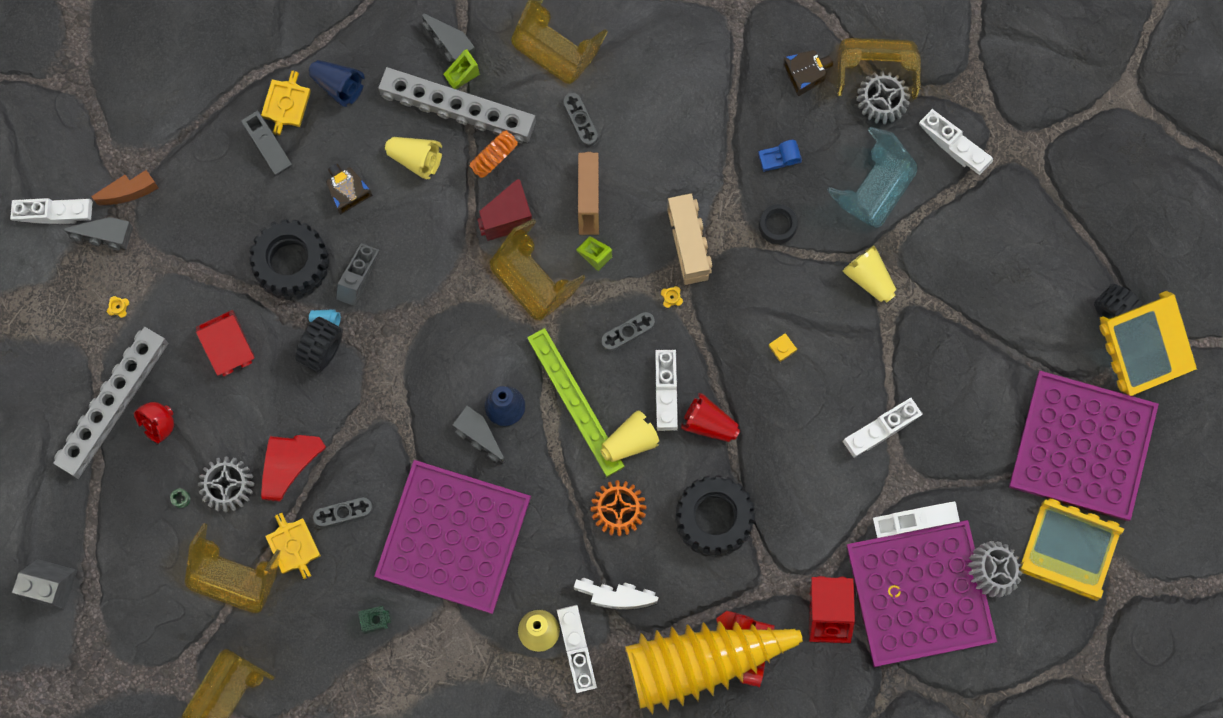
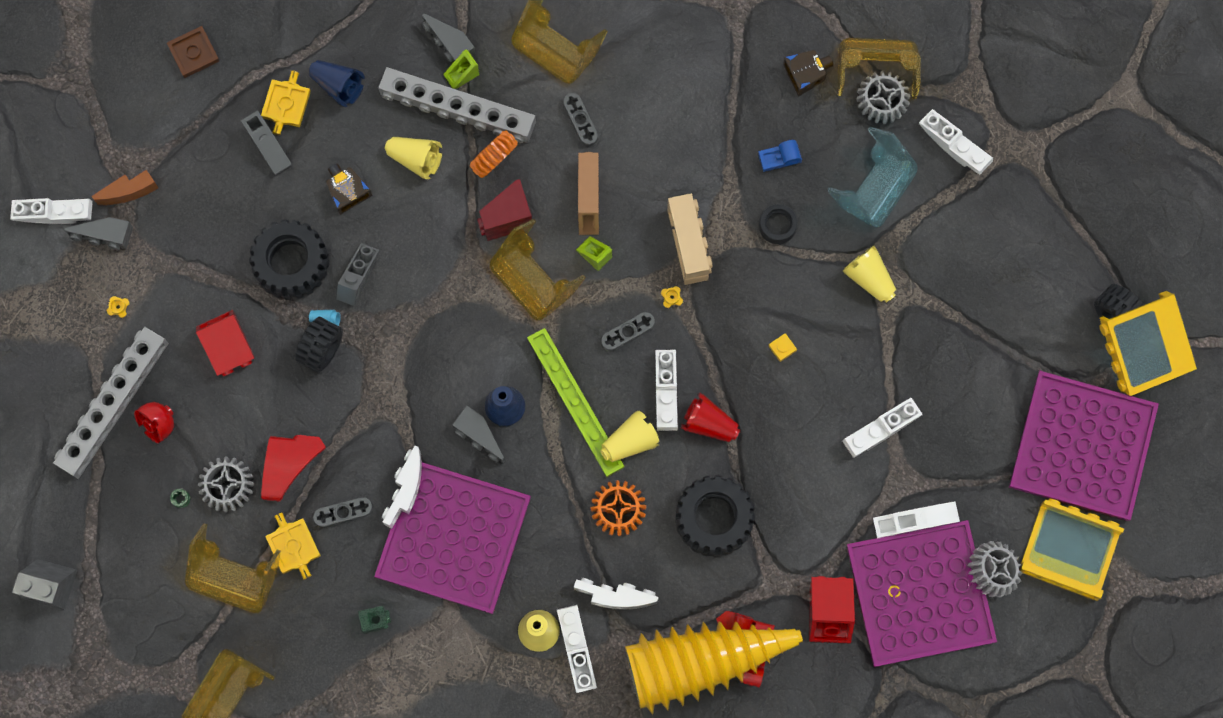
none -> reddish brown plate [167,26,219,78]
none -> white slope [382,446,422,529]

